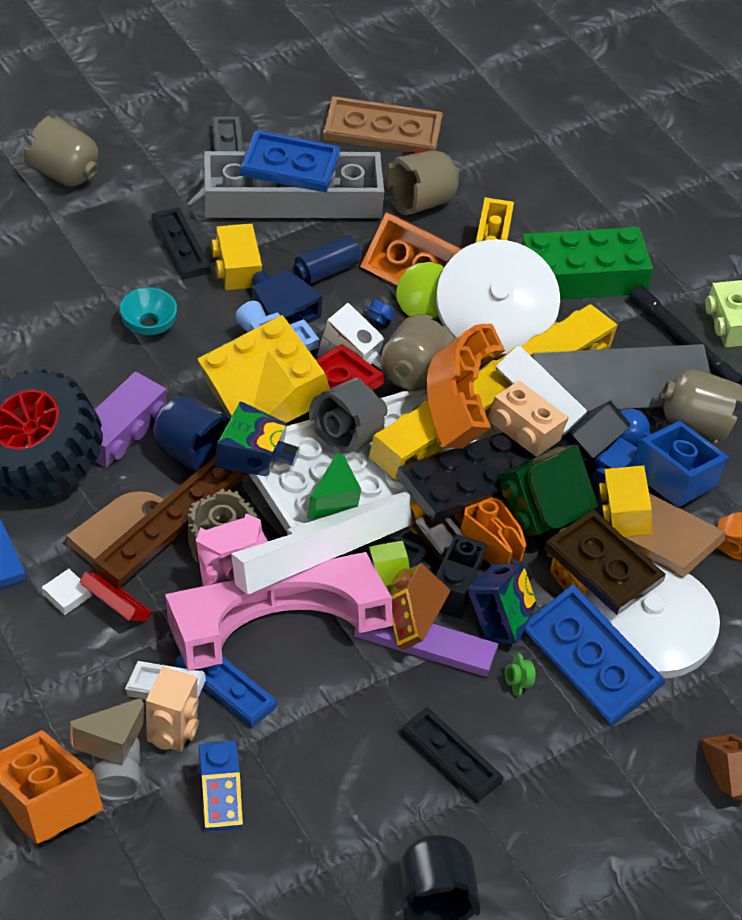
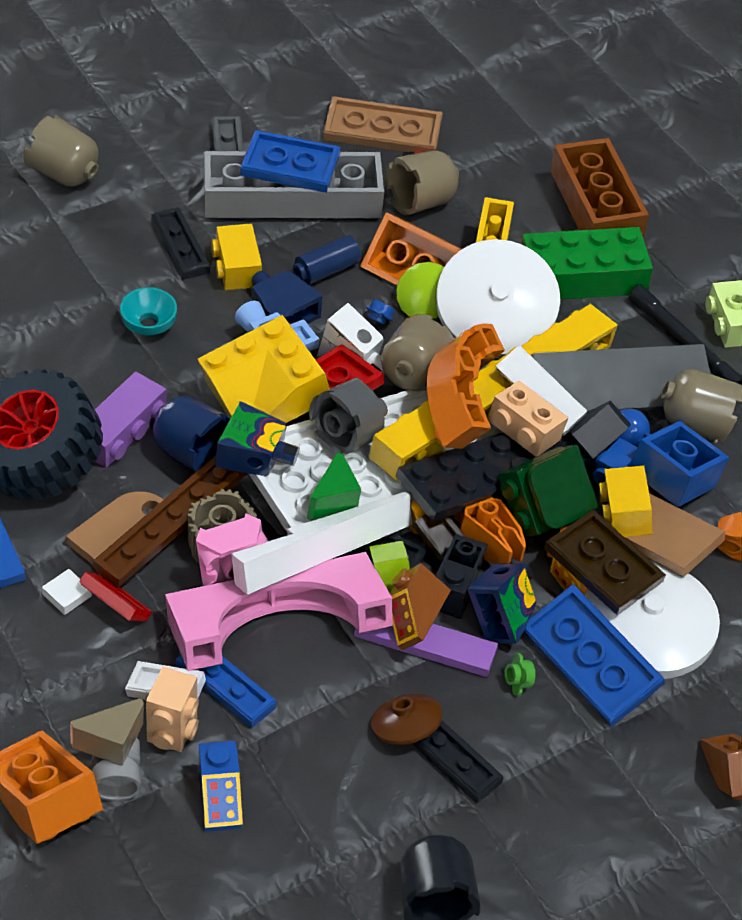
none -> reddish brown dish [371,694,443,745]
none -> dark orange brick [550,138,649,240]

